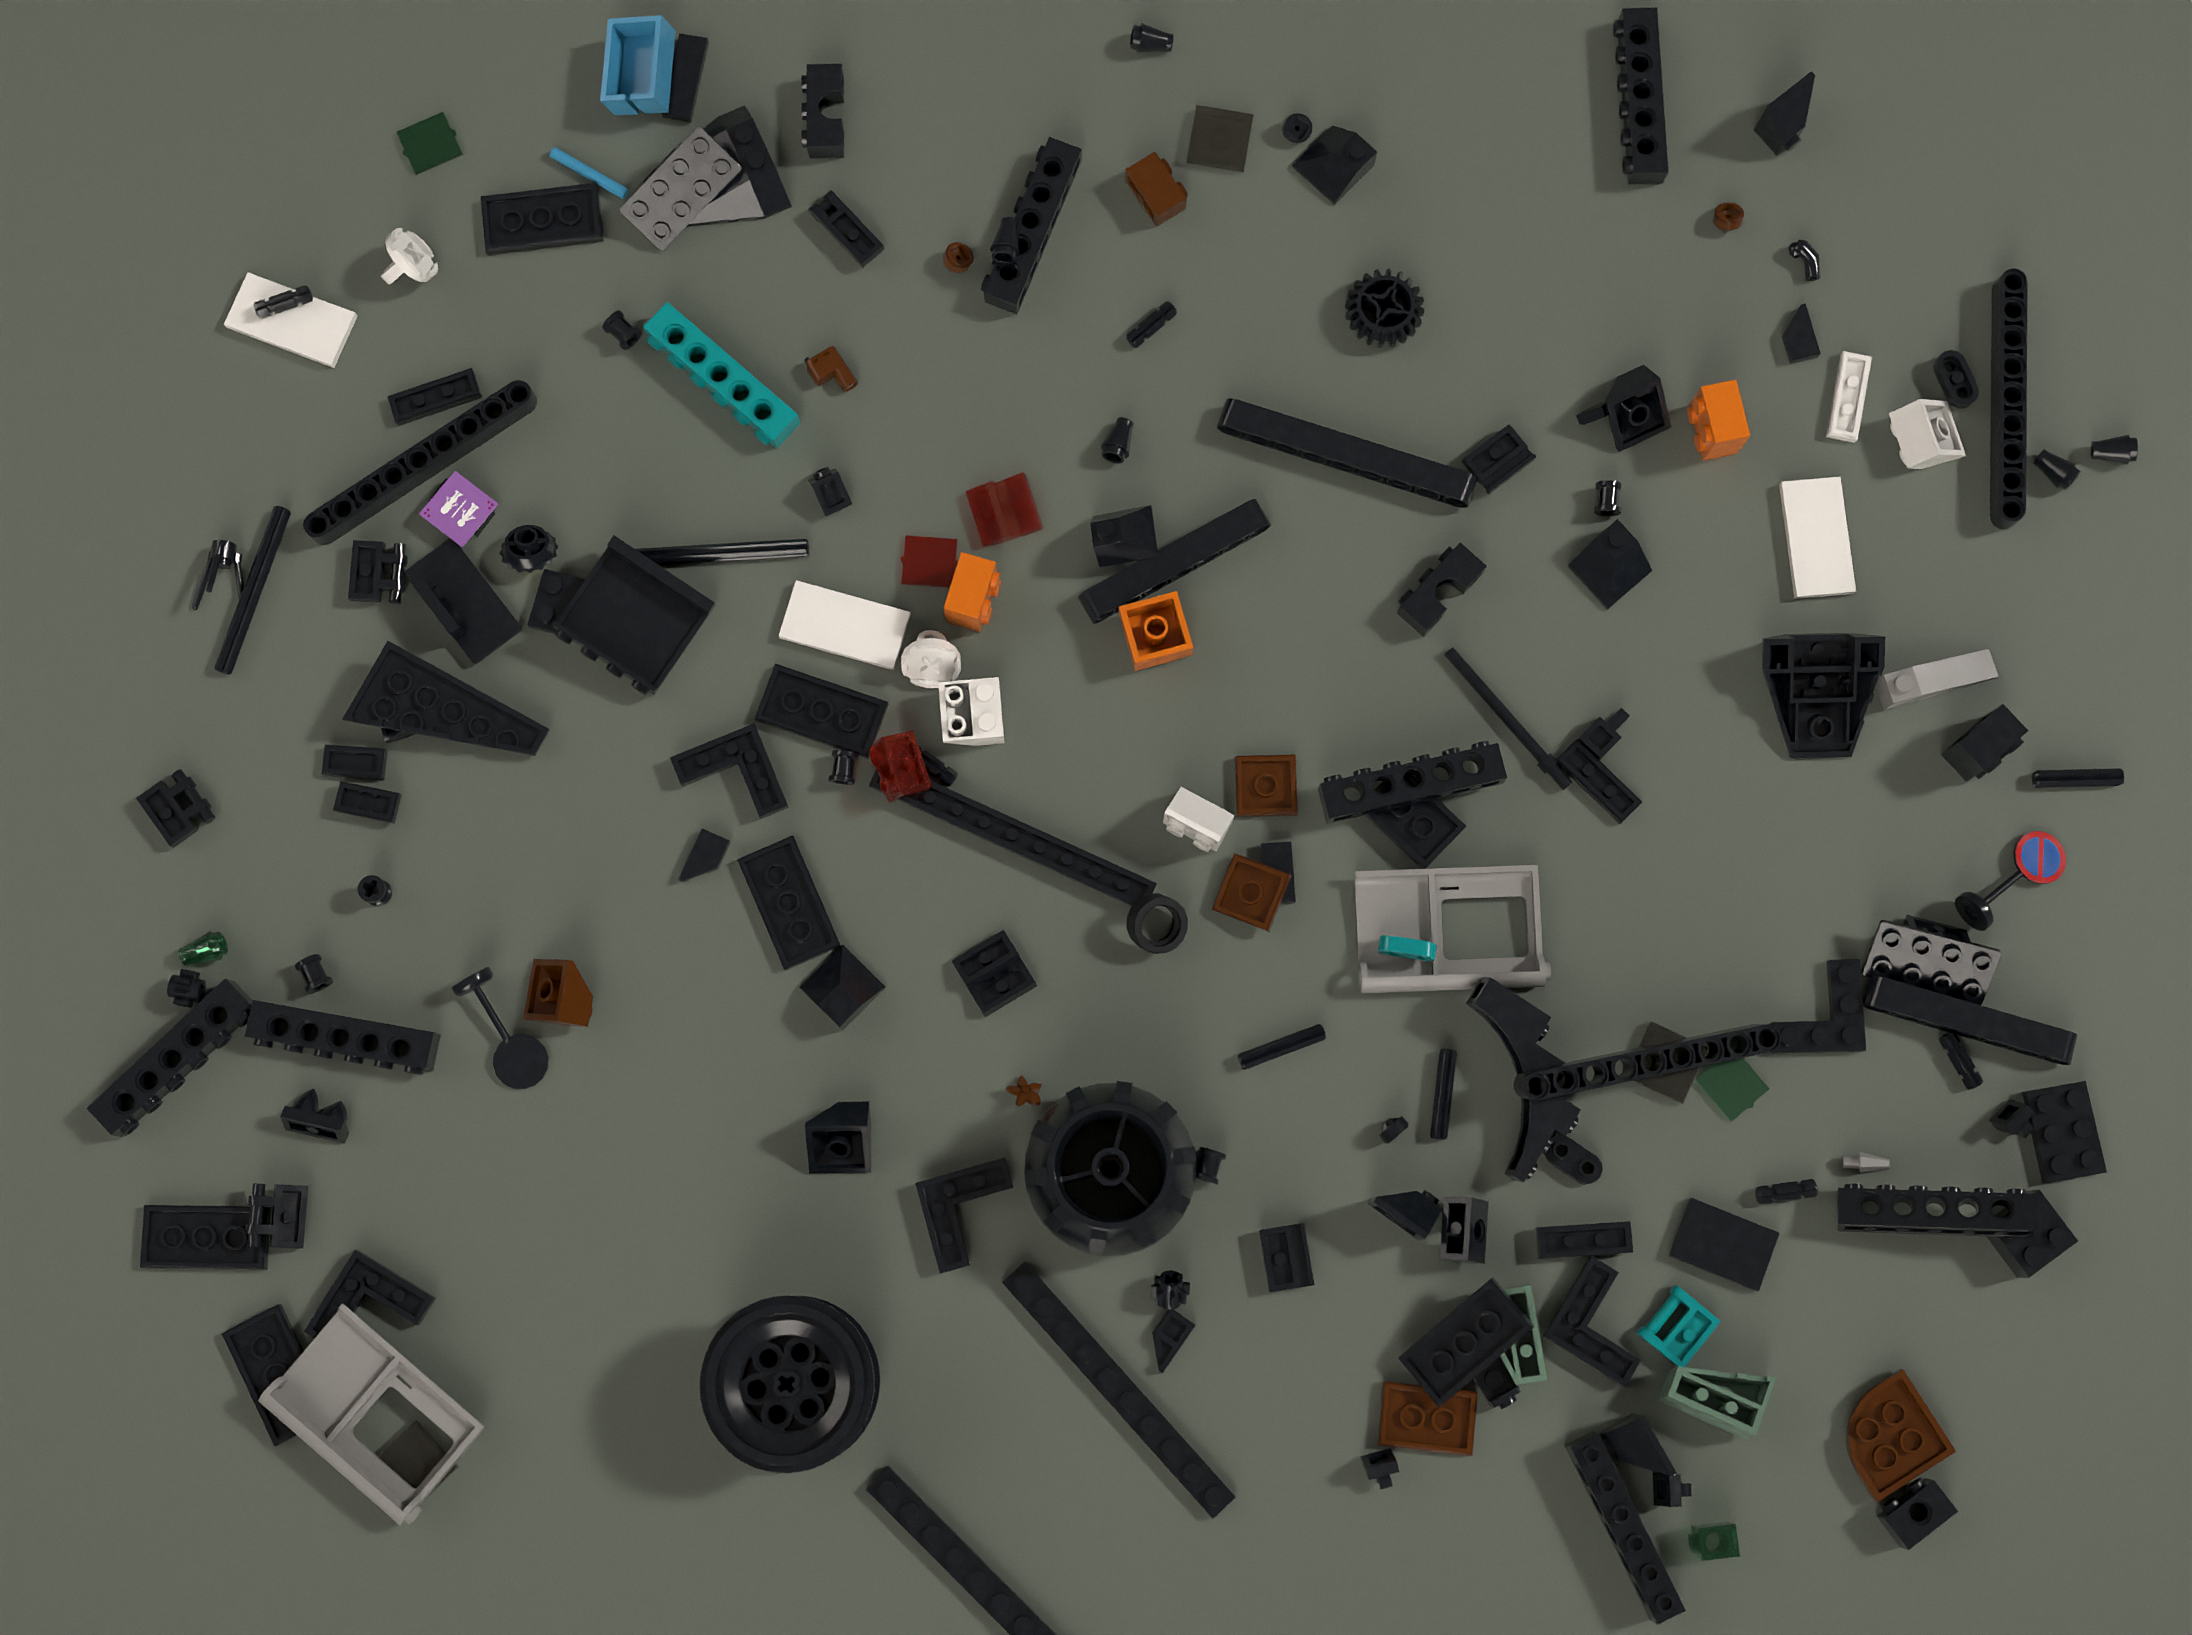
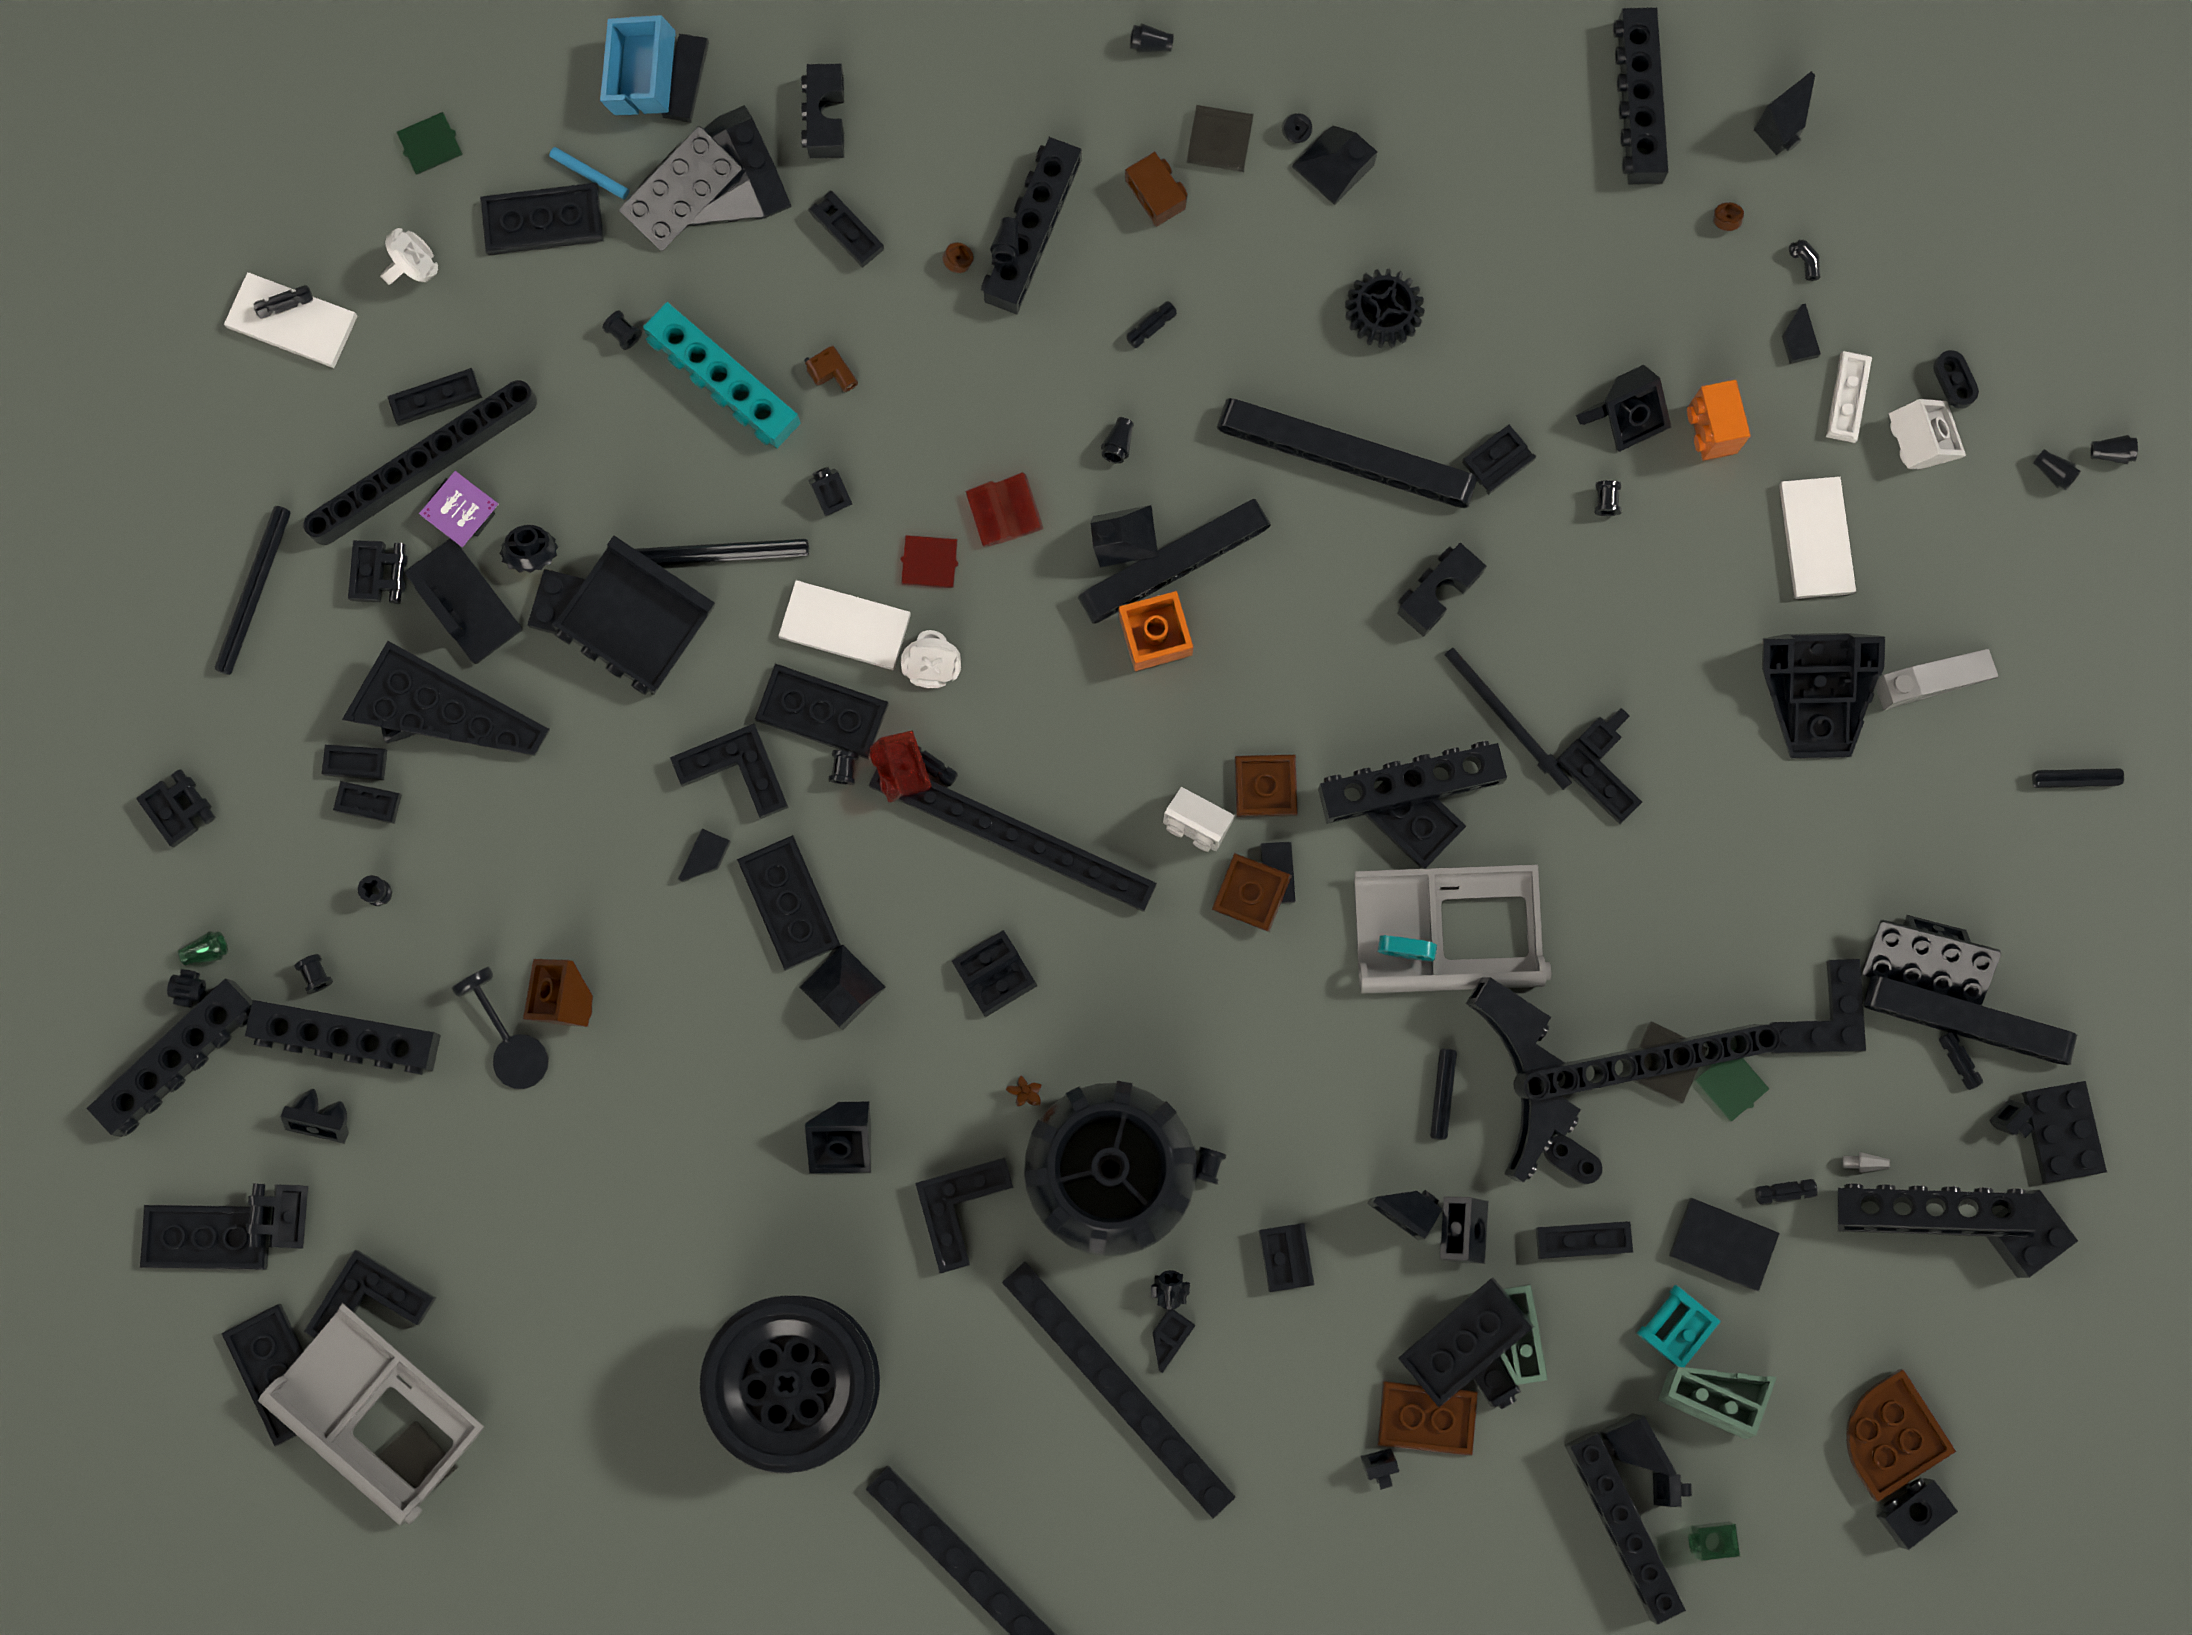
black plant [192,540,244,610] -> none
white slope [938,677,1005,746] -> none
orange brick [943,552,1002,633] -> none
black tyre [1126,893,1188,954] -> none
black axle [1238,1024,1326,1070] -> none
black tile [1379,1116,1409,1144] -> none
black plate [1543,1256,1641,1387] -> none
black slope [1568,519,1652,610] -> none
black brick [1941,704,2029,781] -> none
piece [1955,831,2066,931] -> none
black beam [1990,268,2028,530] -> none

